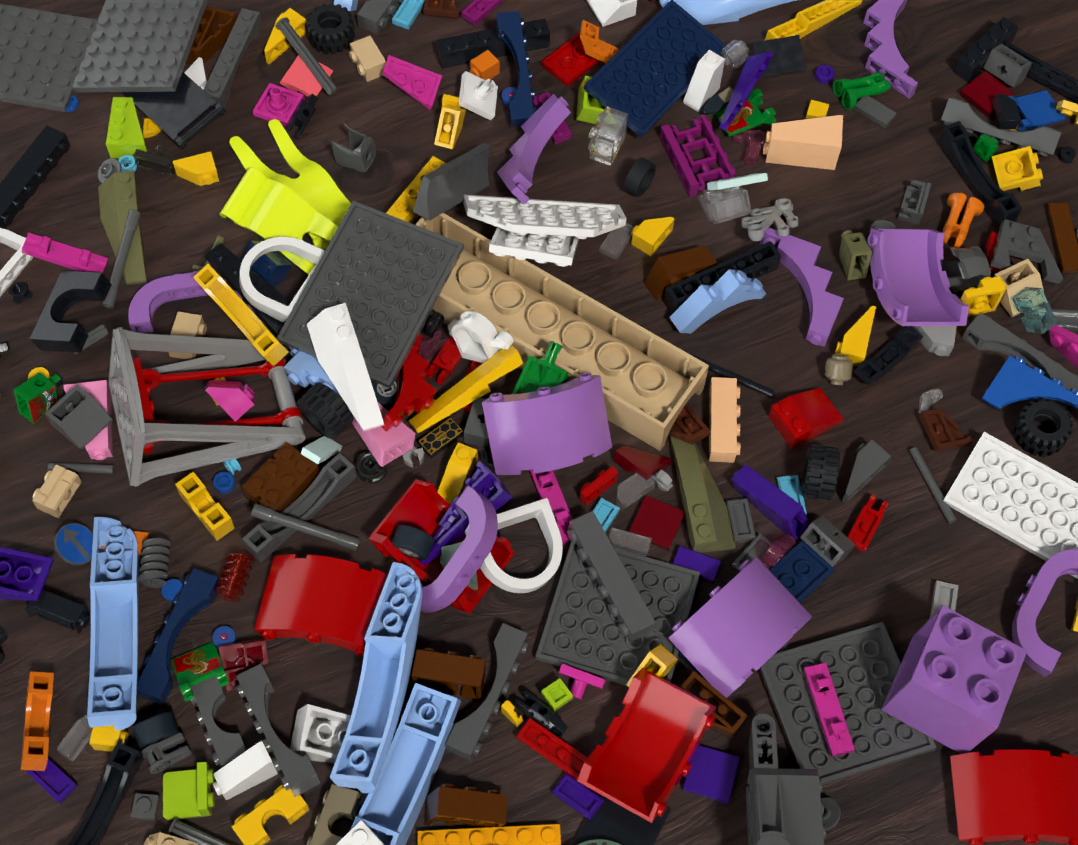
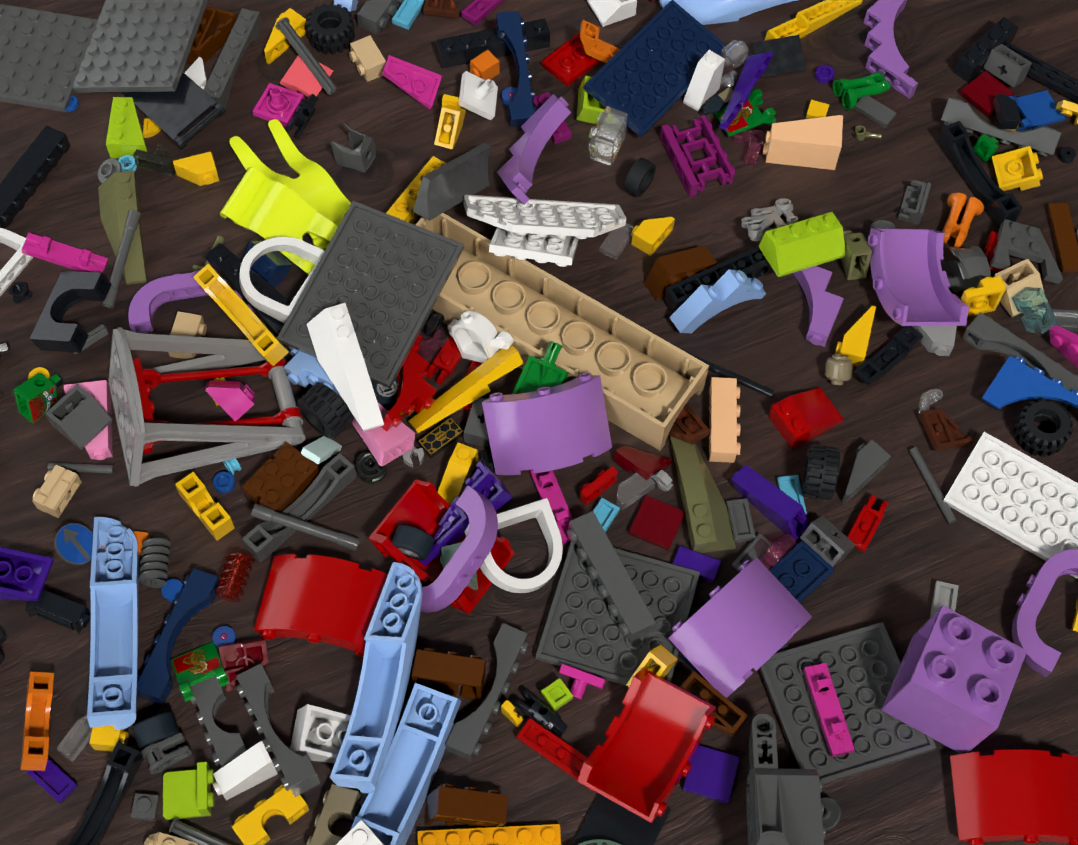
dark purple tile [552,773,604,821] -> none
clear piece [609,528,652,557] -> none
clear slope [697,186,752,224] -> none
light aqua tile [707,173,768,190] -> none
none -> clear arm [721,70,737,87]
none -> lime slope [758,212,846,277]
none -> olive hand [855,125,882,141]

